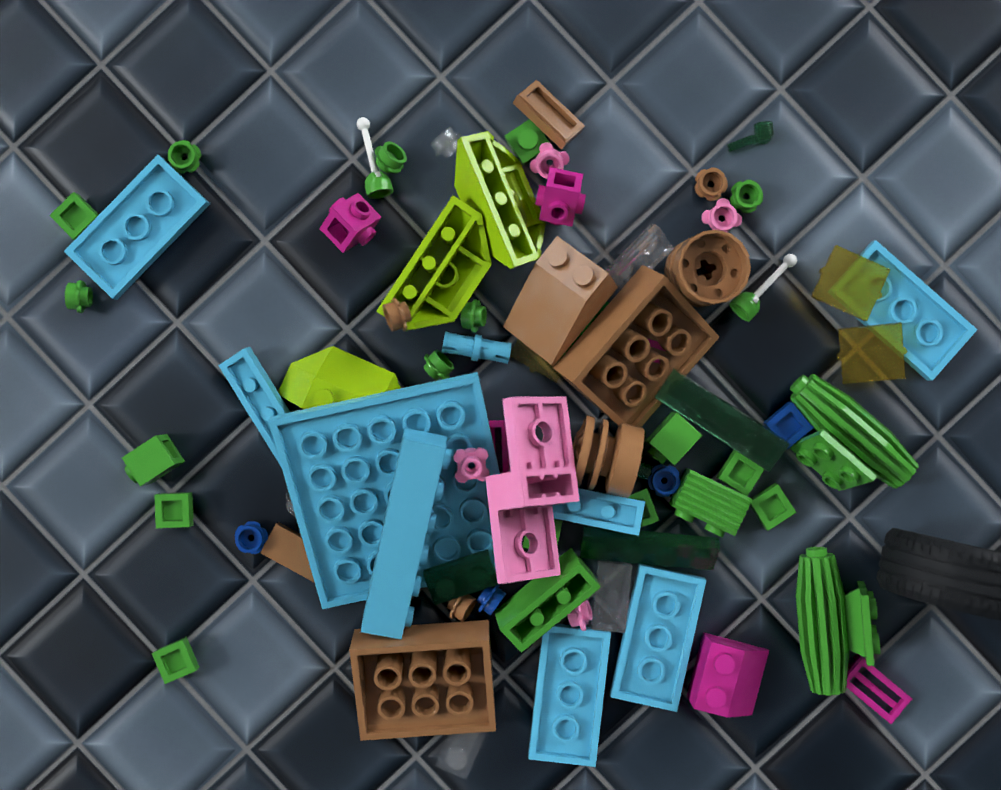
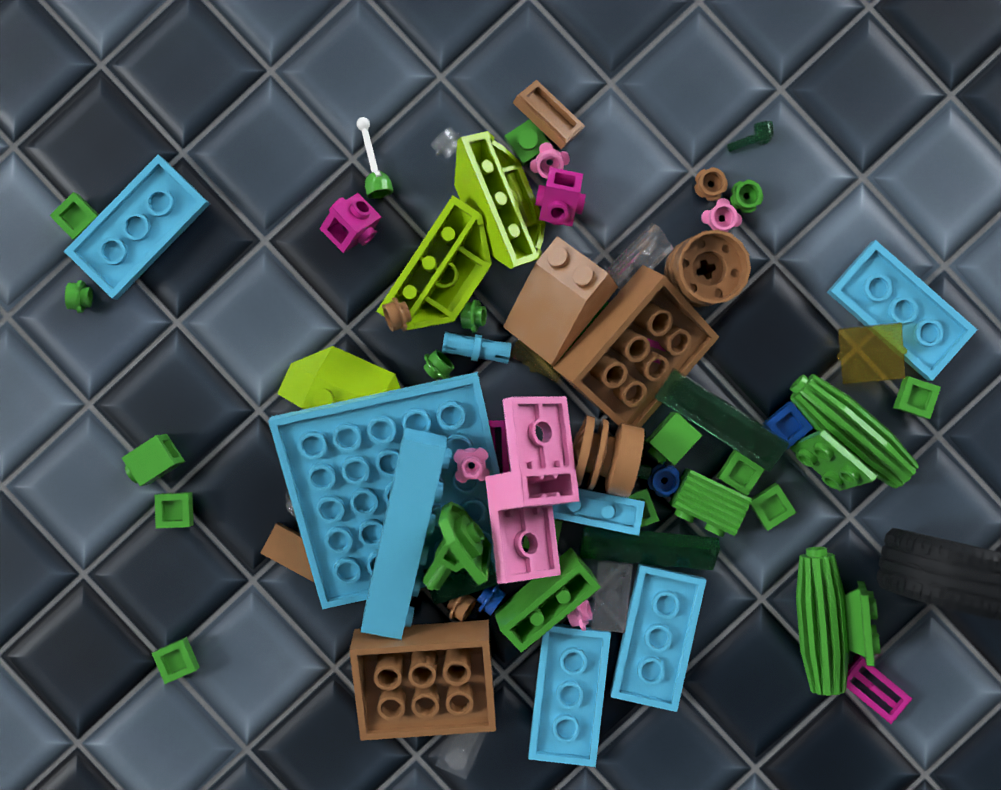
bright green plate [168,140,201,174] -> none
medium azure plate [218,347,290,468] -> none
blue plate [235,521,268,554] -> none
bright green plate [374,141,407,174] -> none
dark pink slope [686,632,769,718] -> none
hinge [730,254,797,322] -> none
clear yellow piece [811,245,891,321] -> none
none -> bright green piece [422,501,492,591]
none -> bright green plate [893,376,941,419]

